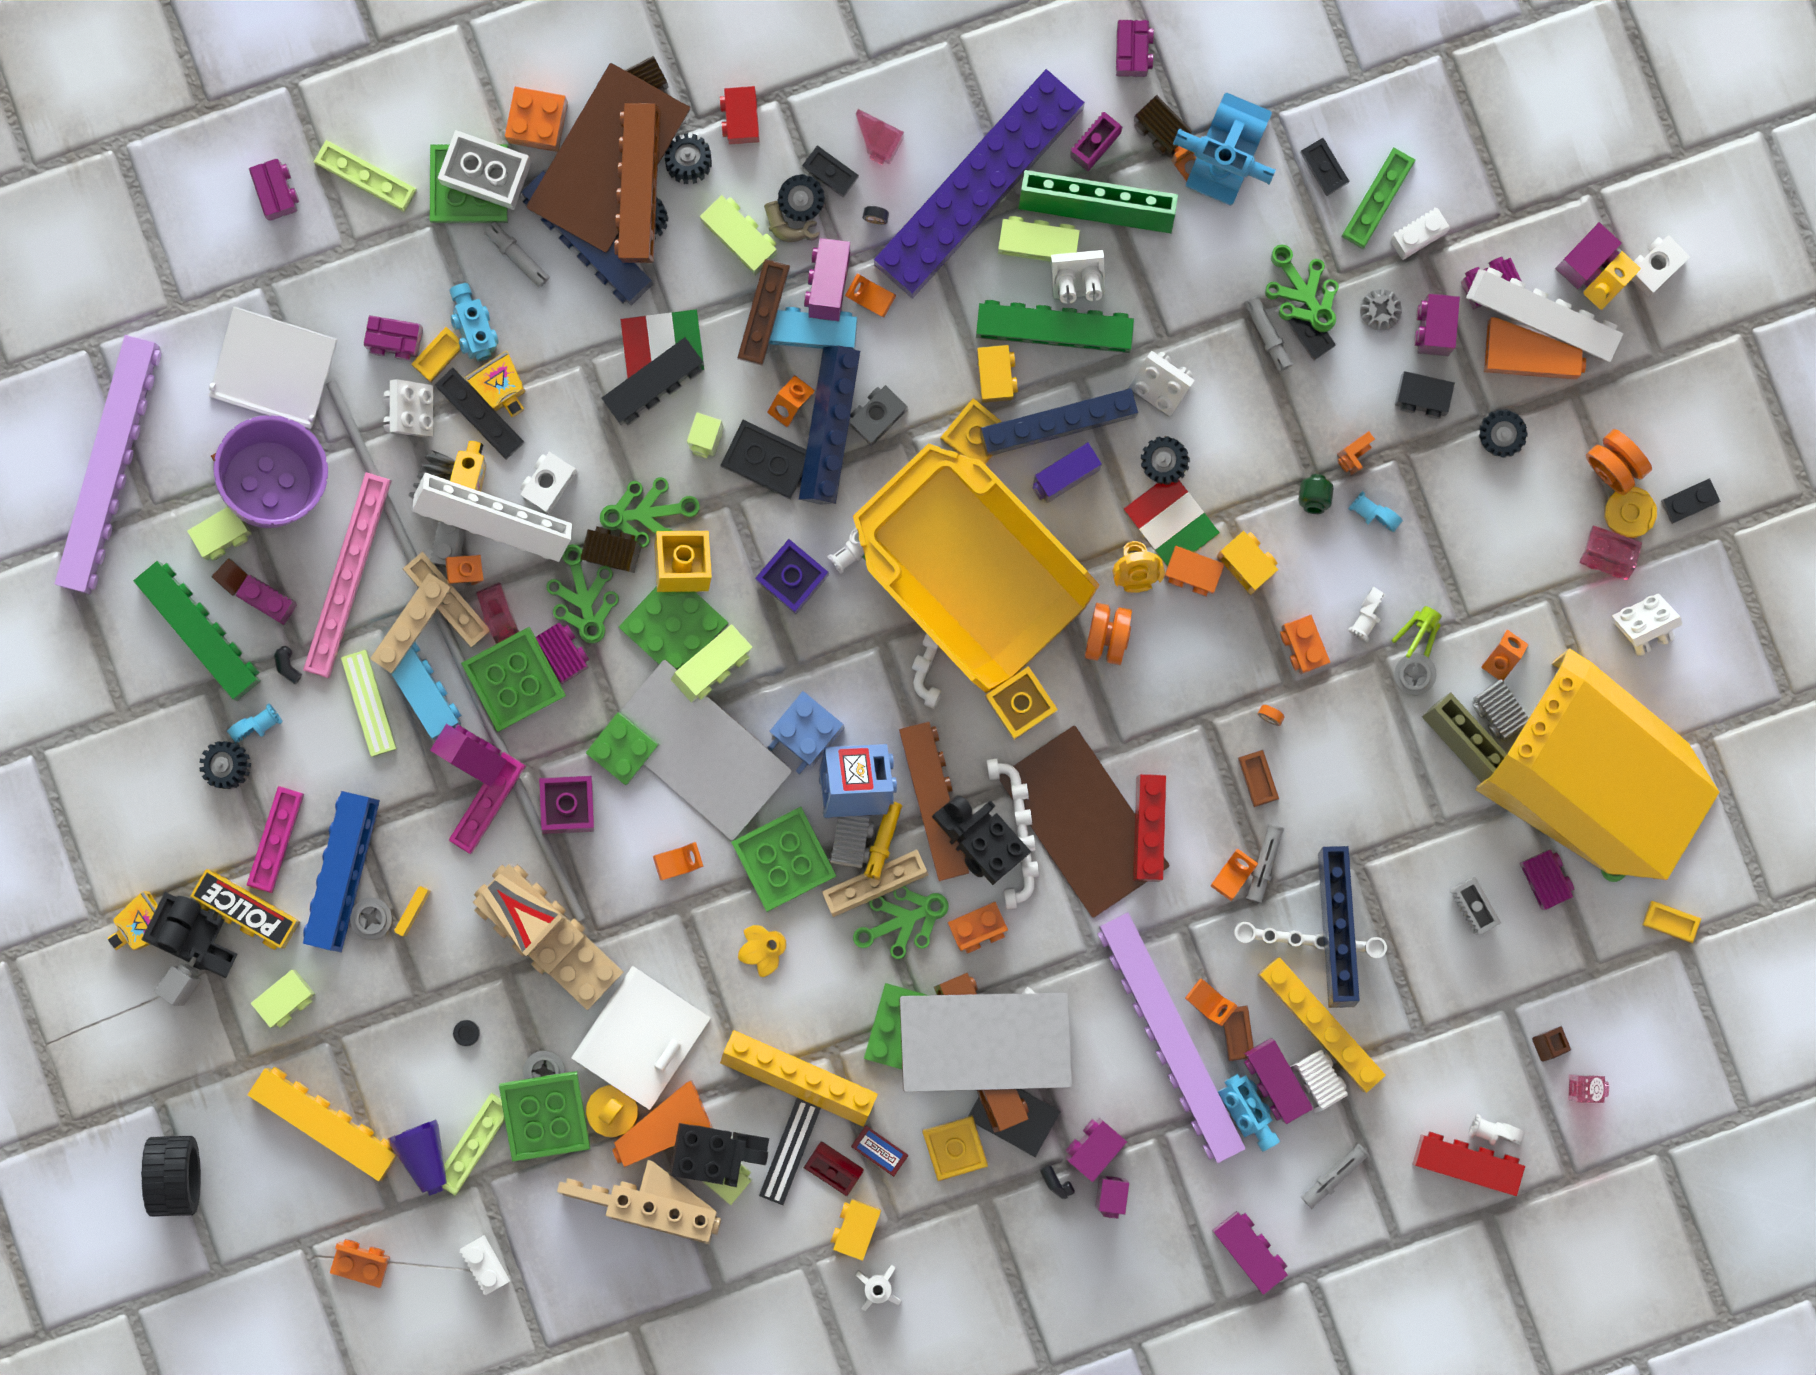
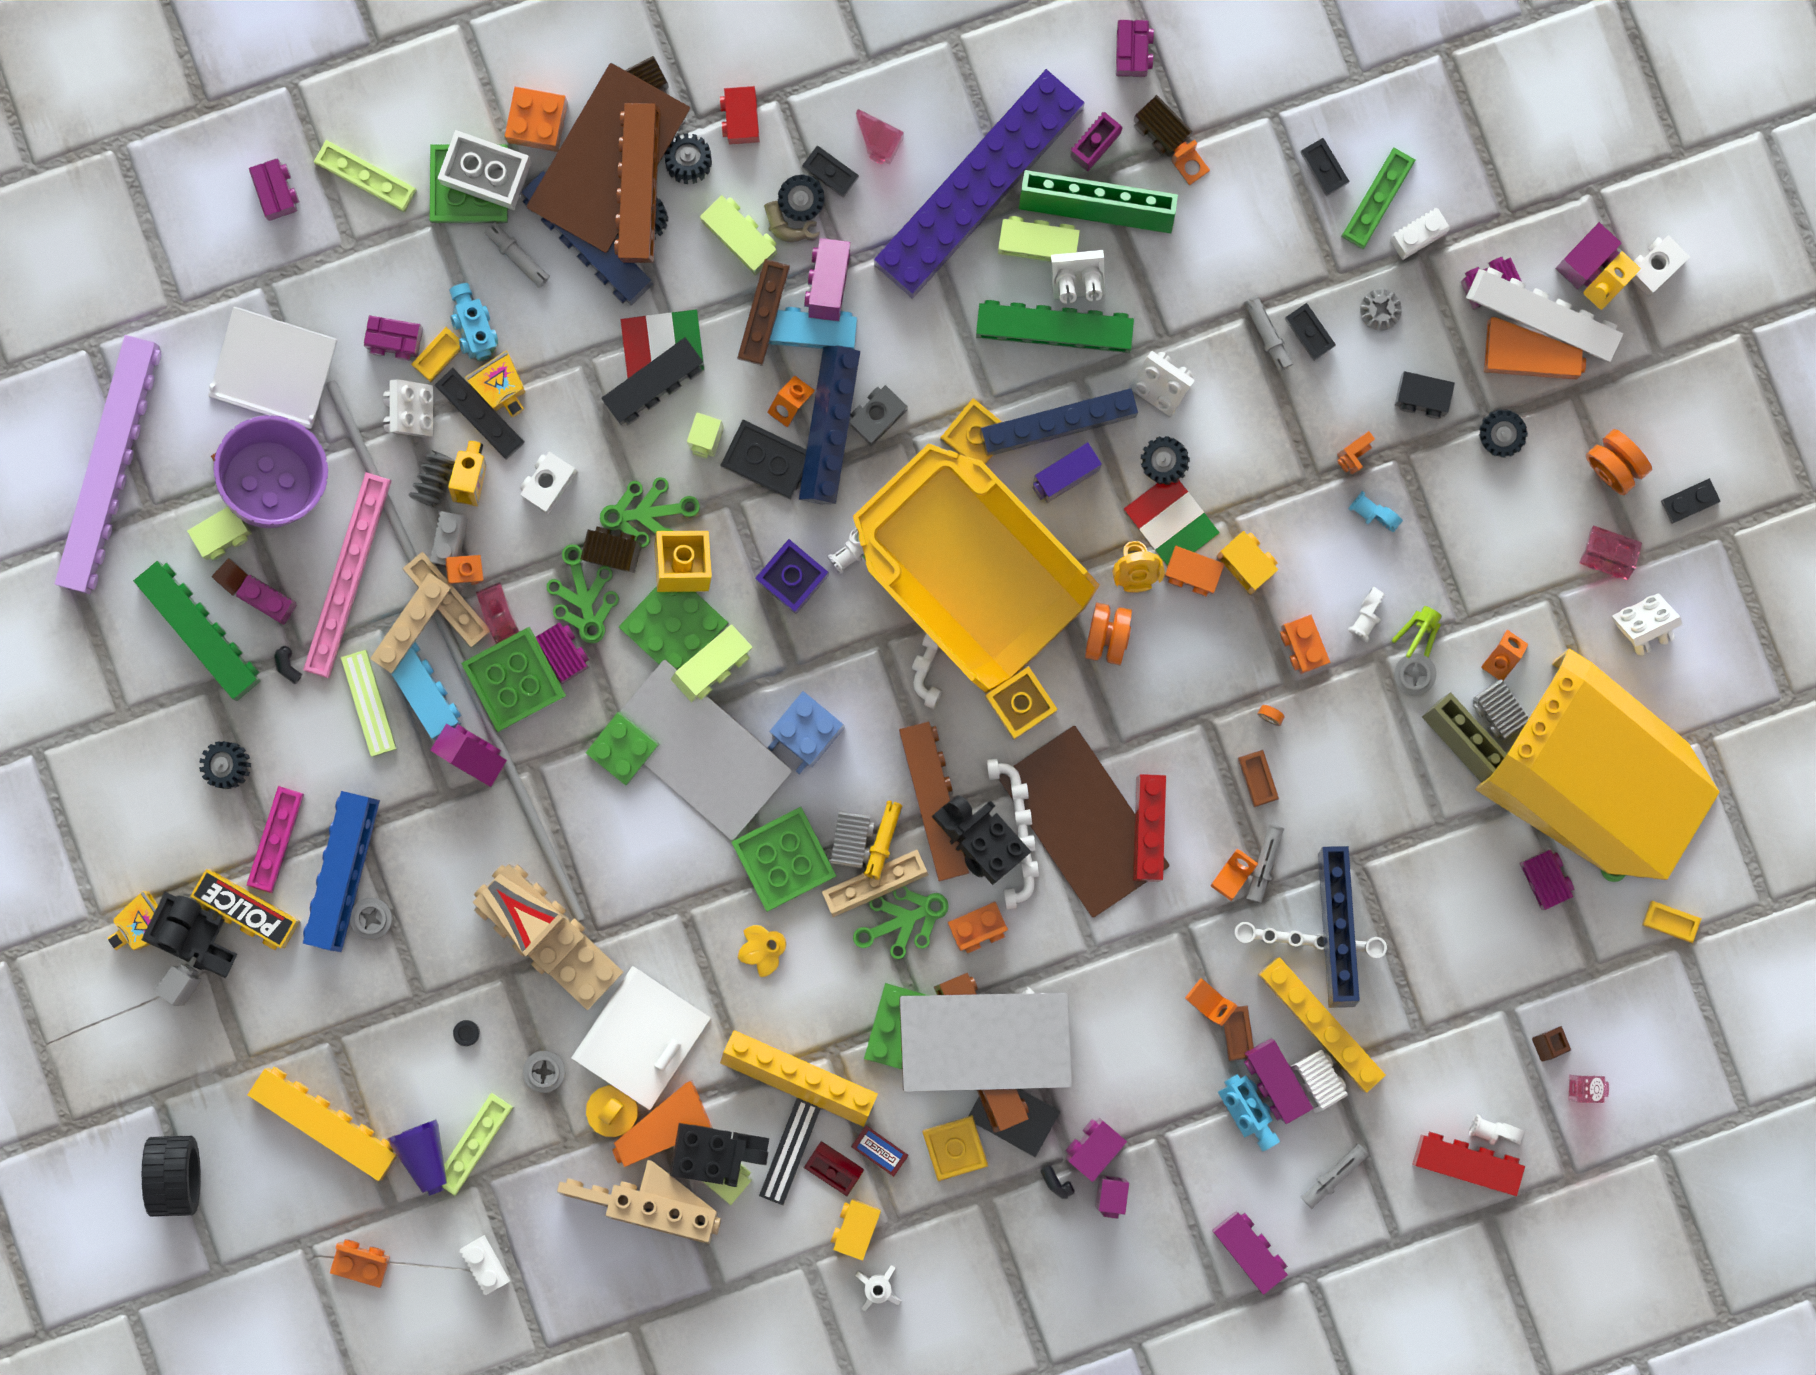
medium azure connector [227,703,283,743] -> none
yellowish green brick [251,970,315,1028] -> none
yellow tile [394,886,431,937] -> none
white brick [412,473,572,562] -> none
dark pink tile [449,752,526,854] -> none
bright green plate [499,1071,591,1162] -> none
magenta brick [539,776,594,834] -> none
orange bracket [653,842,703,881] -> none
medium blue container [819,744,897,818] -> none
orange bracket [845,273,896,318] -> none
black tile [862,206,889,224] -> none
yellow brick [977,345,1018,403] -> none
lavender brick [1097,912,1246,1163] -> none
dark azure plate [1173,93,1276,206] -> none
bright green plant [1265,245,1339,332] -> none
dark green head [1298,474,1334,514] -> none
magenta brick [1414,294,1460,356] -> none
light grey brick [1450,877,1501,935] -> none
yellow tile [1604,487,1657,538] -> none

